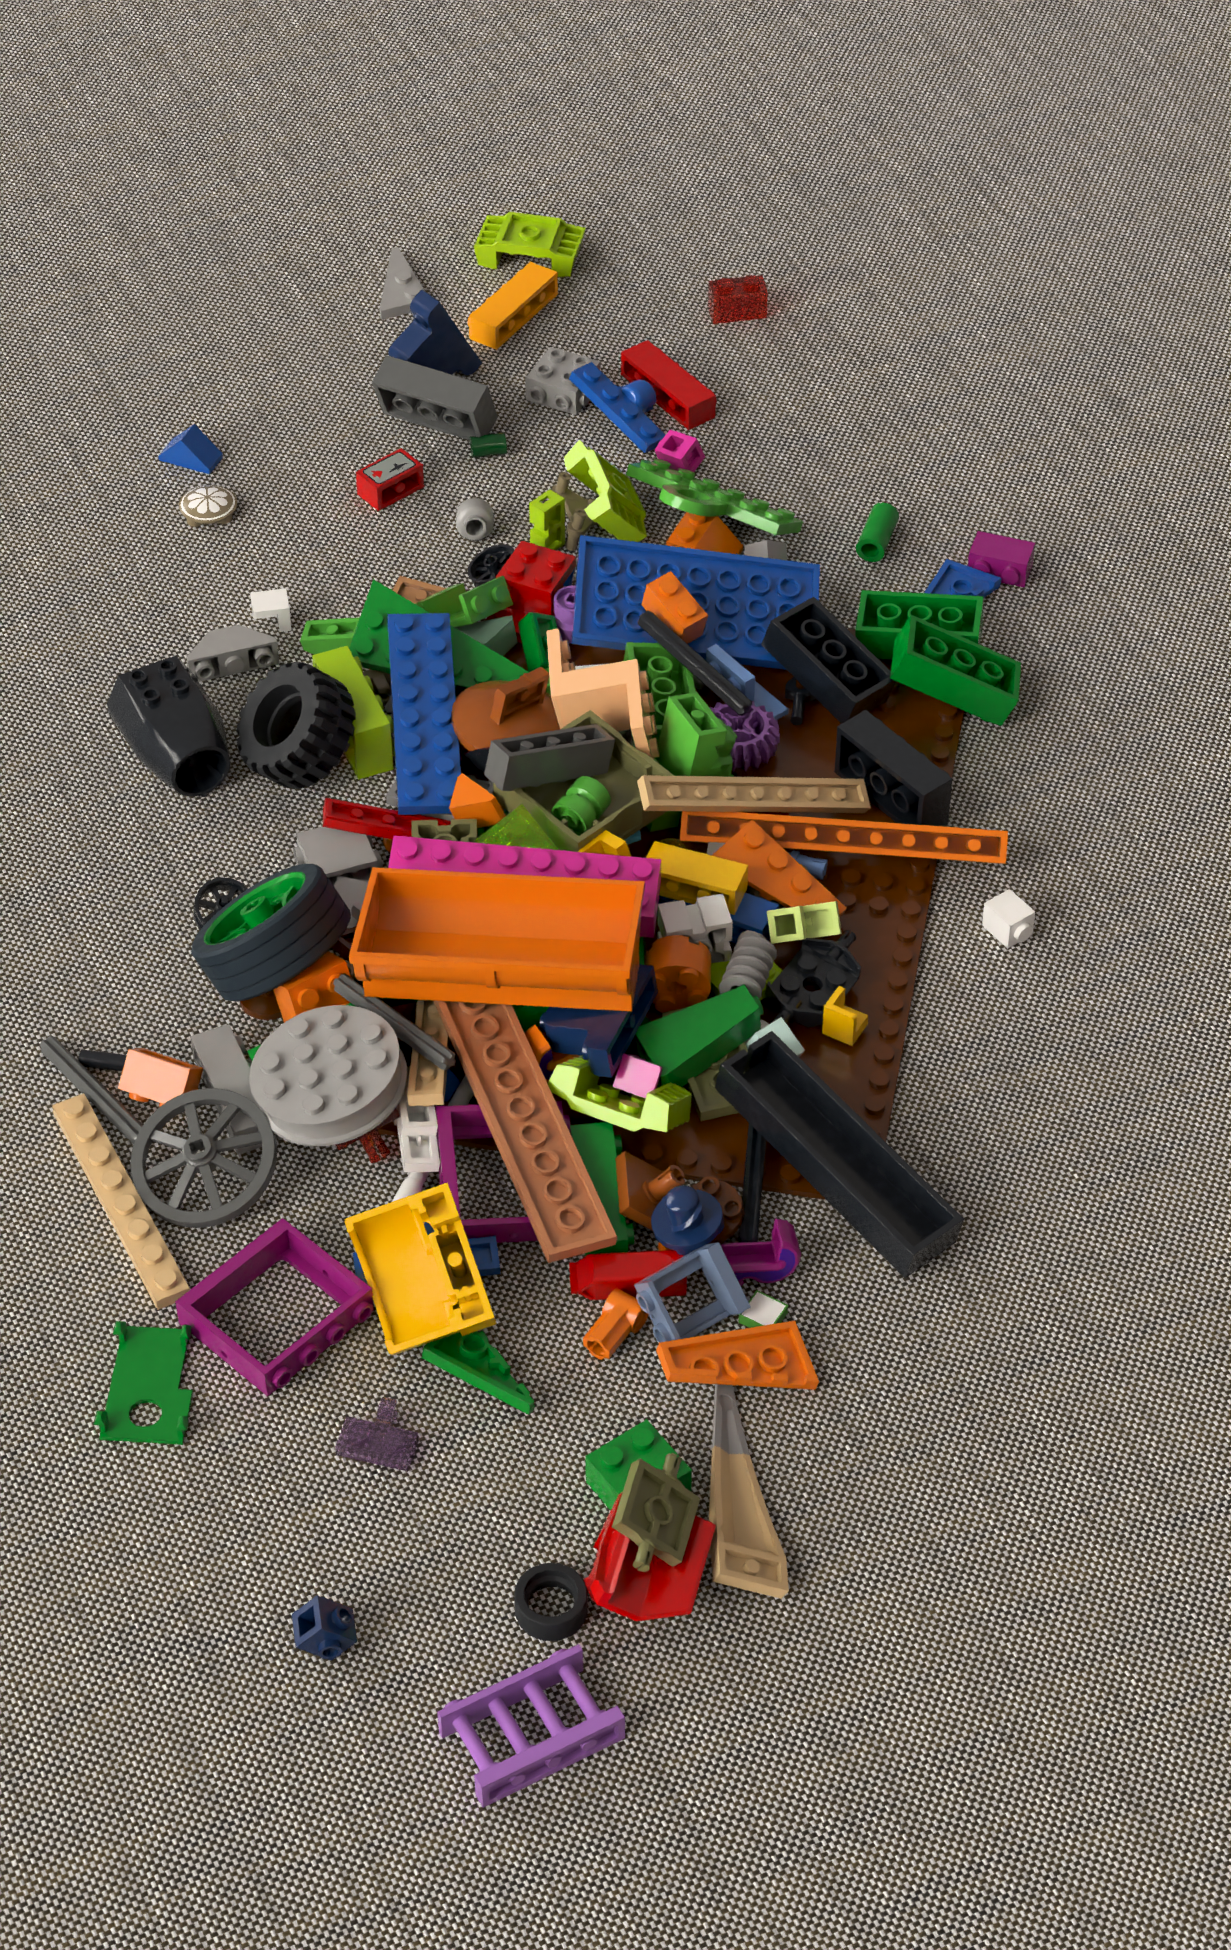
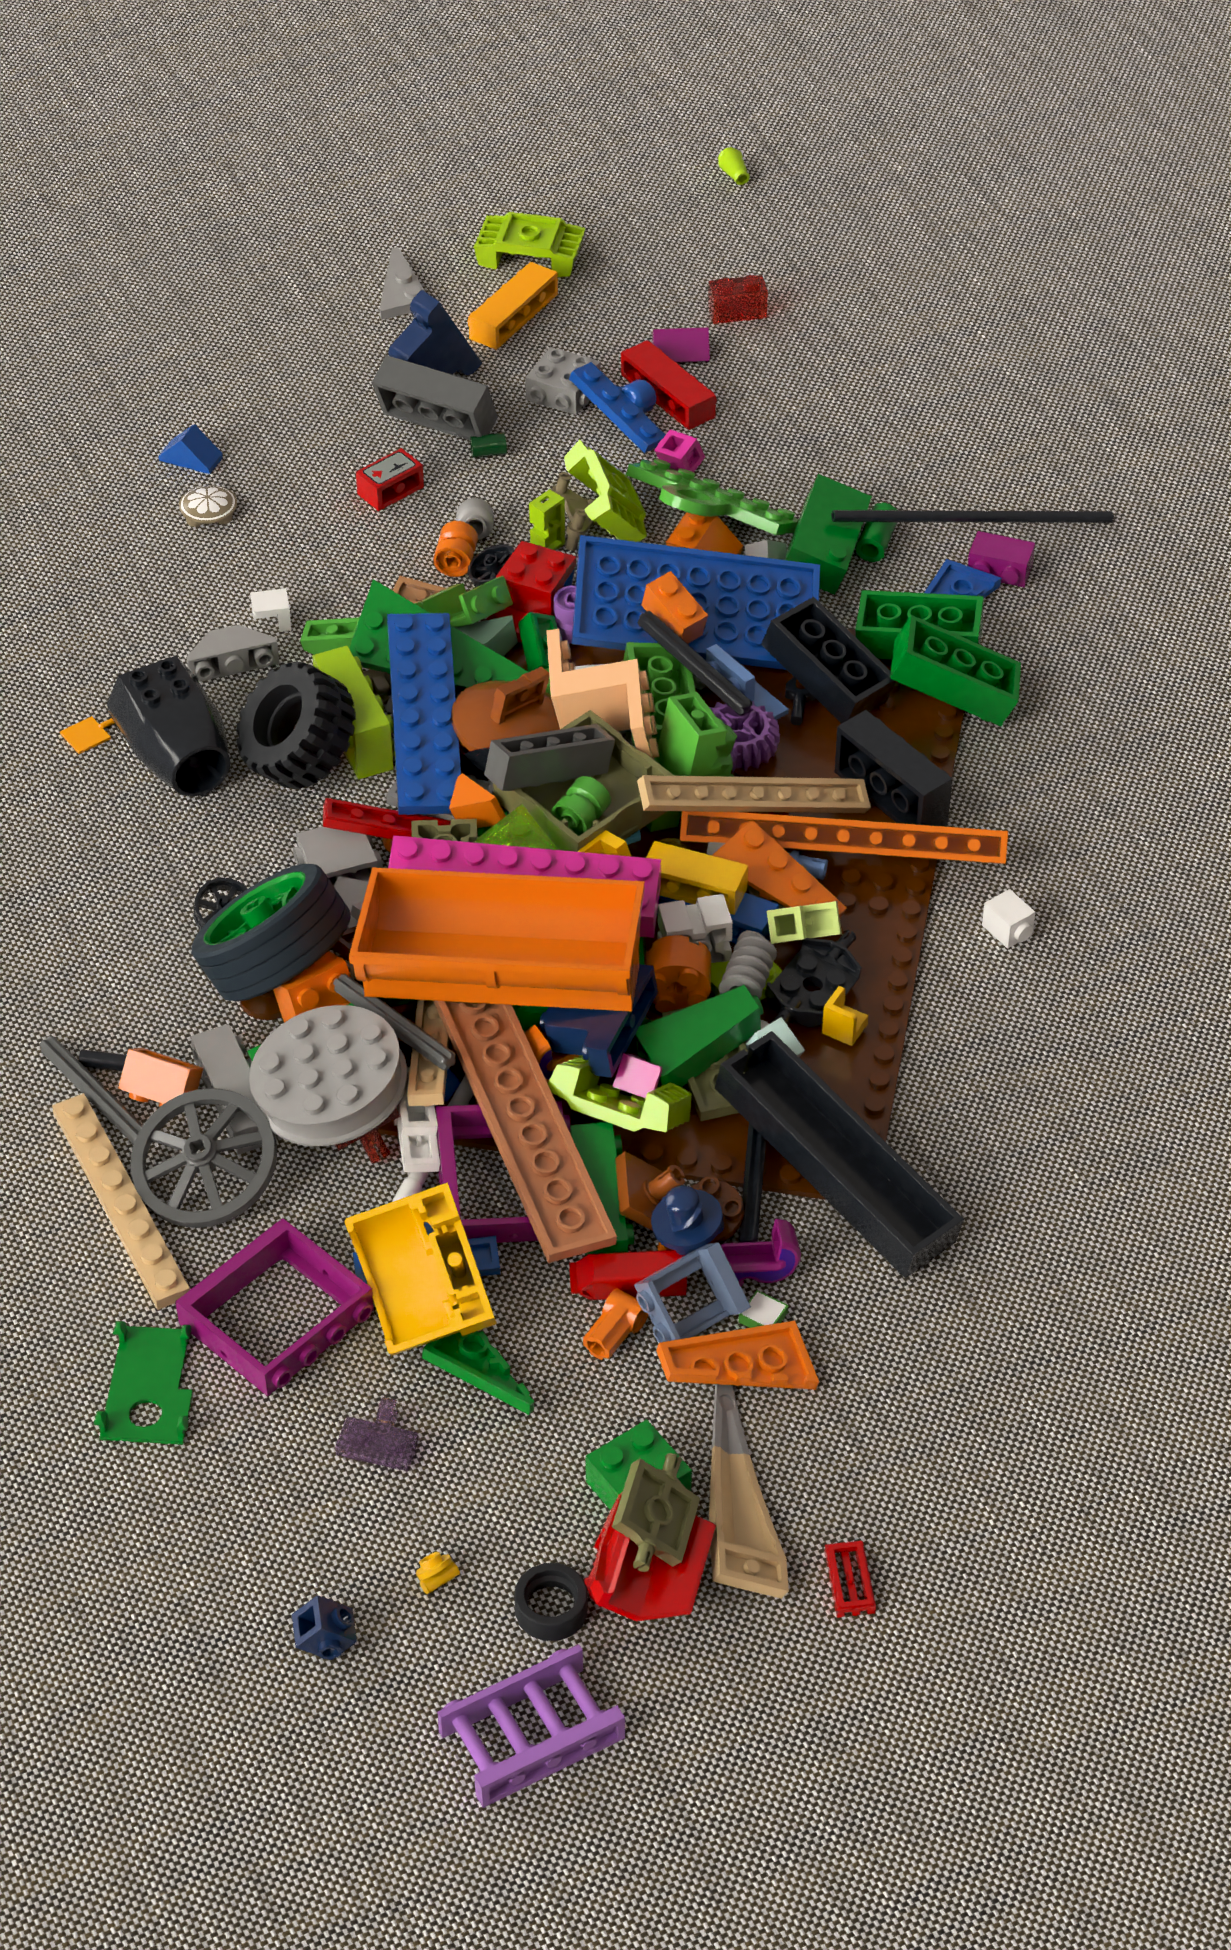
none -> light orange piece [60,716,115,754]
none -> yellow plate [416,1551,460,1595]
none -> orange wheel [433,521,478,577]
none -> magenta panel [652,327,710,363]
none -> lime cone [718,147,750,185]
none -> green brick [784,474,872,595]
none -> red tile [824,1541,876,1618]
none -> black piece [831,510,1114,523]

